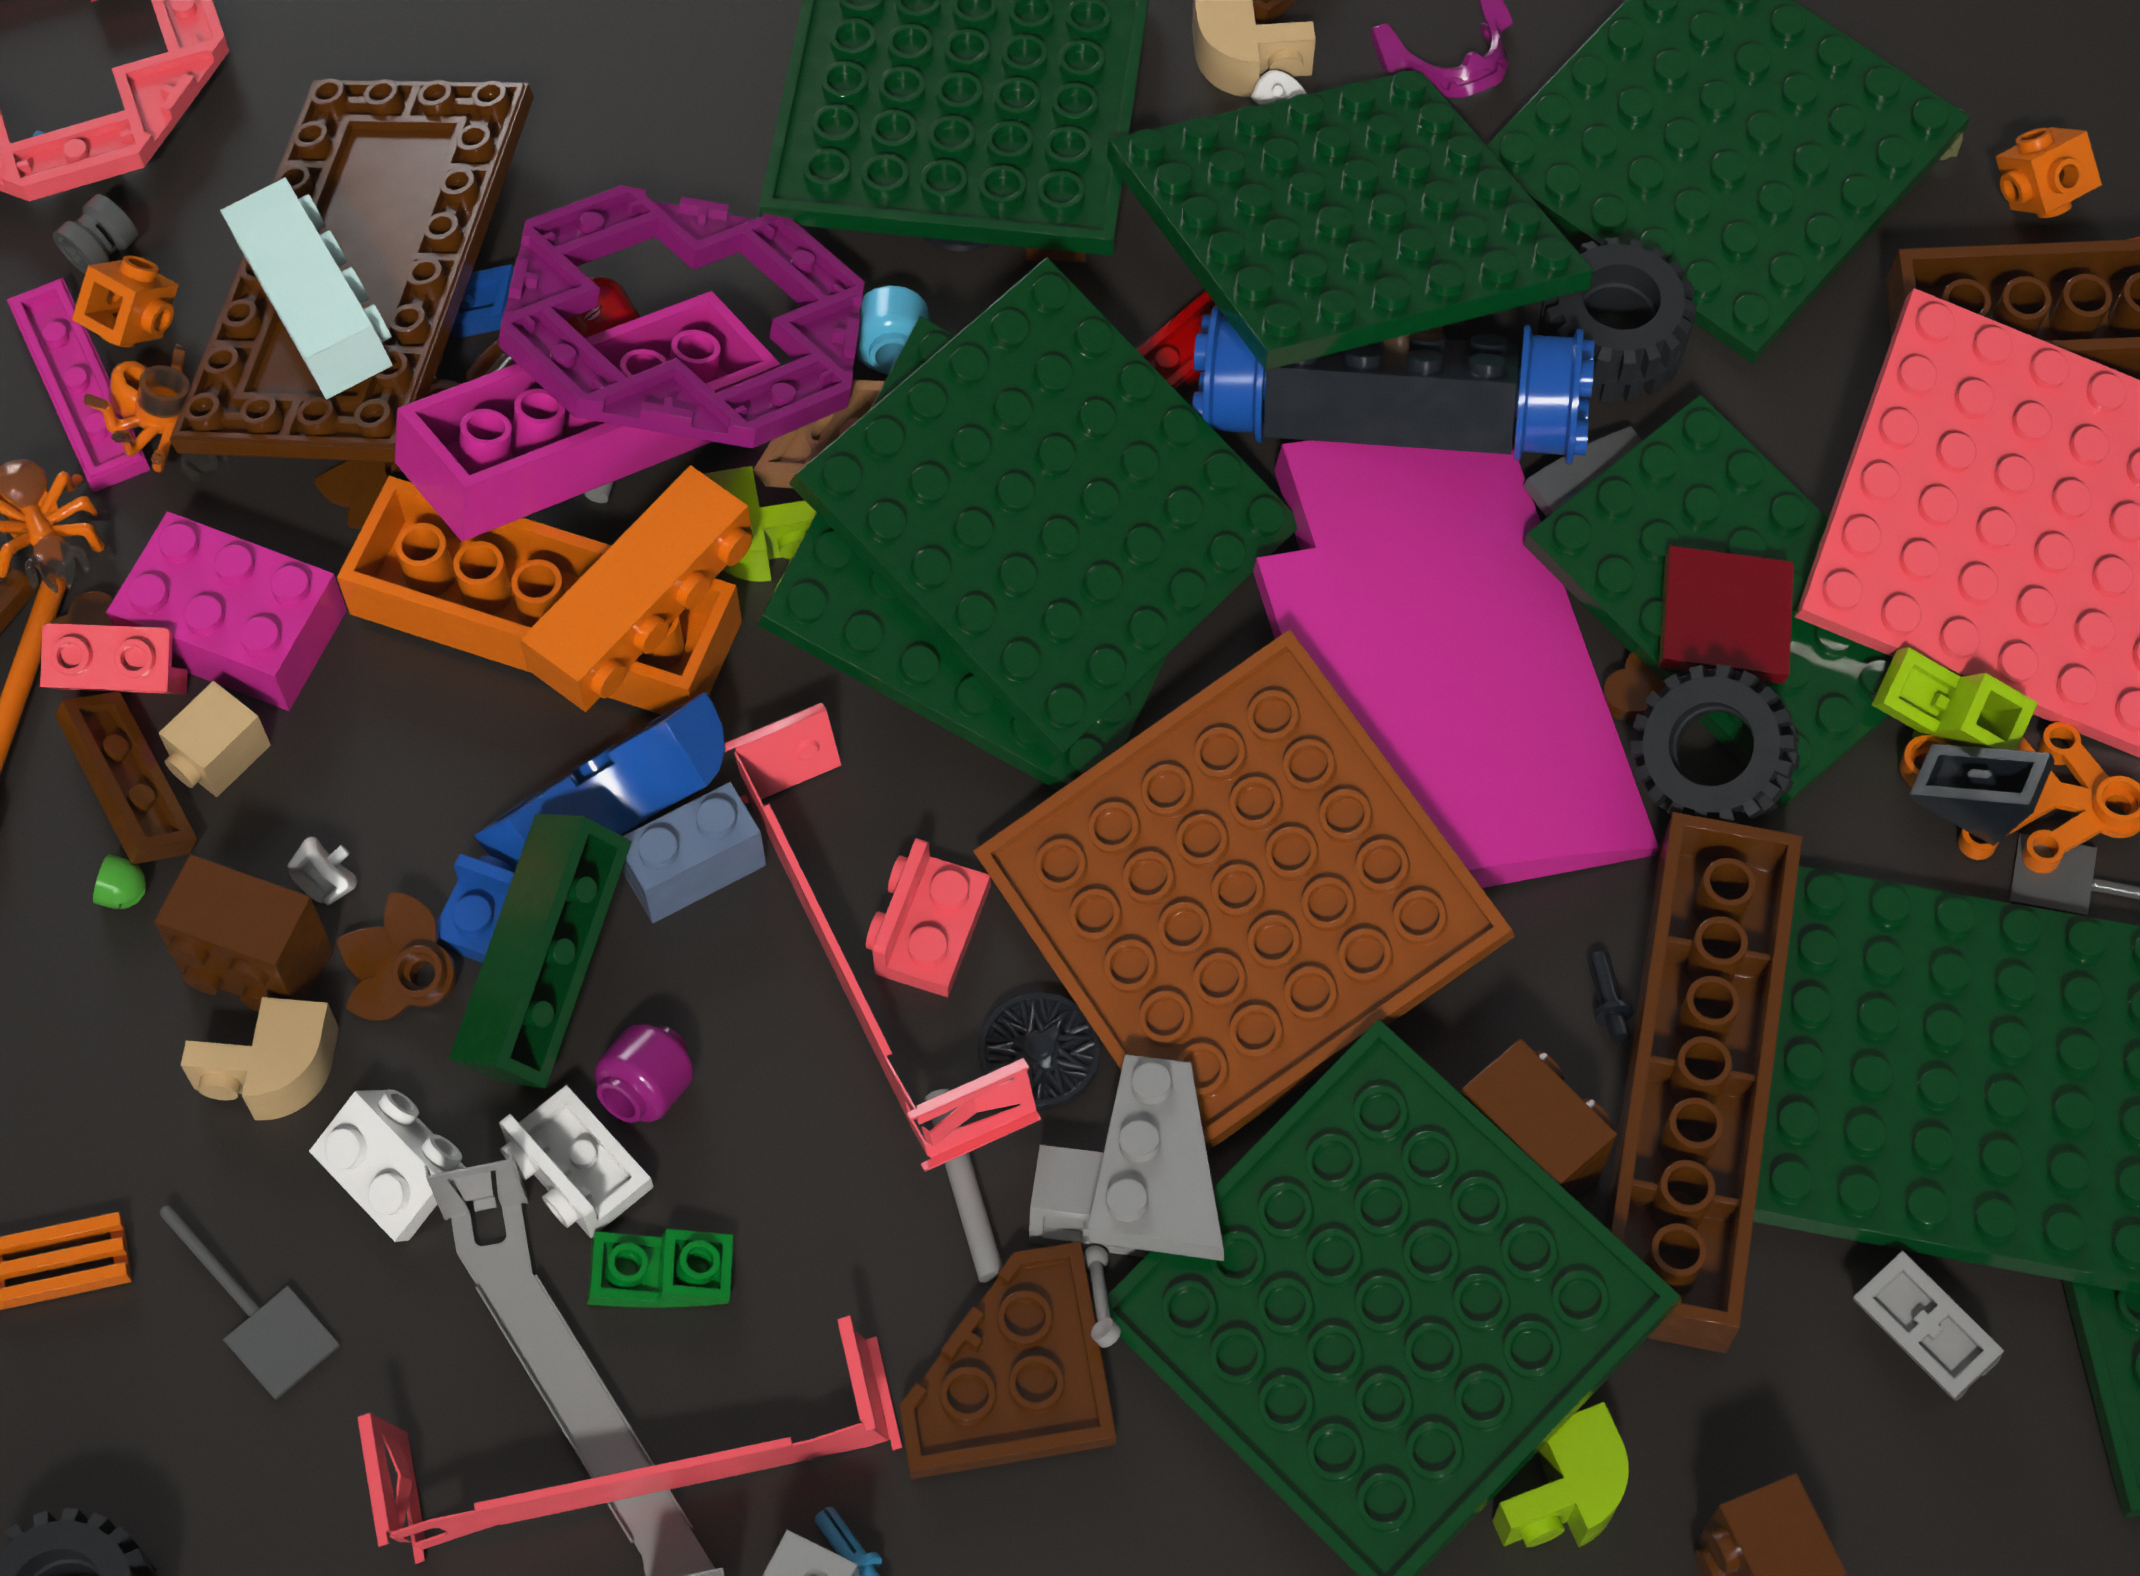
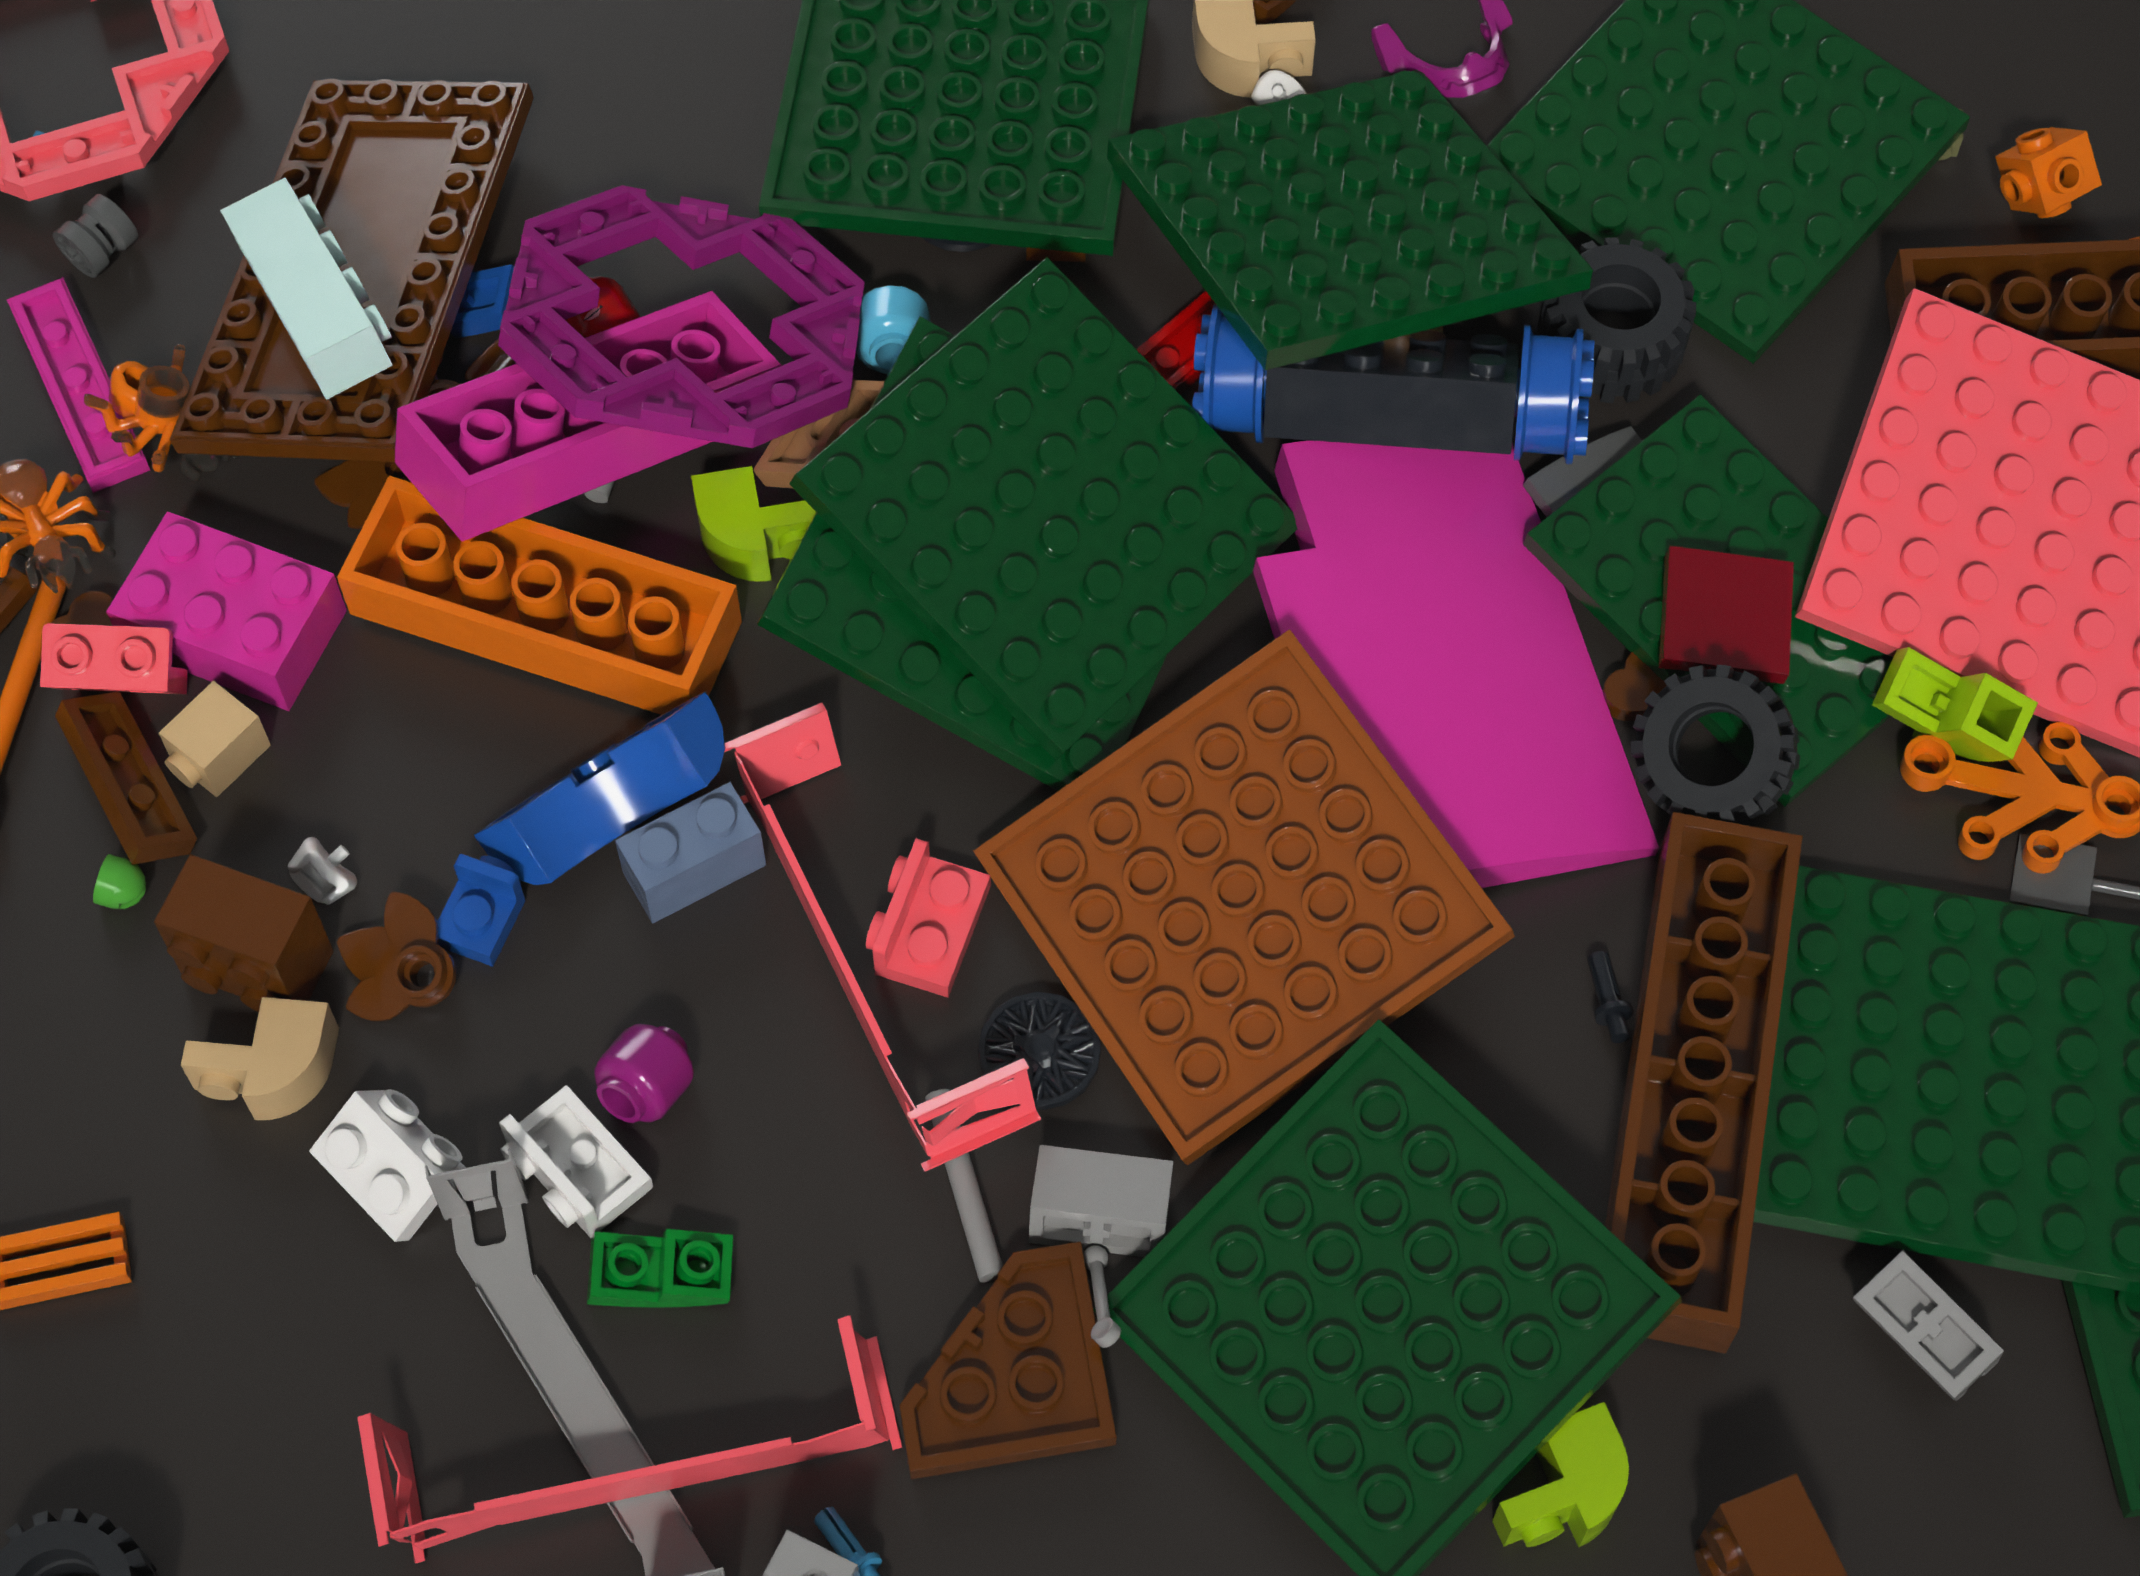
orange brick [72,255,179,347] -> none
dark grey piece [160,1206,340,1401] -> none
dark green brick [448,814,632,1089] -> none
orange brick [520,465,753,712] -> none
light grey wing [1087,1054,1224,1261] -> none
reddish brown brick [1461,1038,1617,1201] -> none
black slope [1910,744,2055,846] -> none

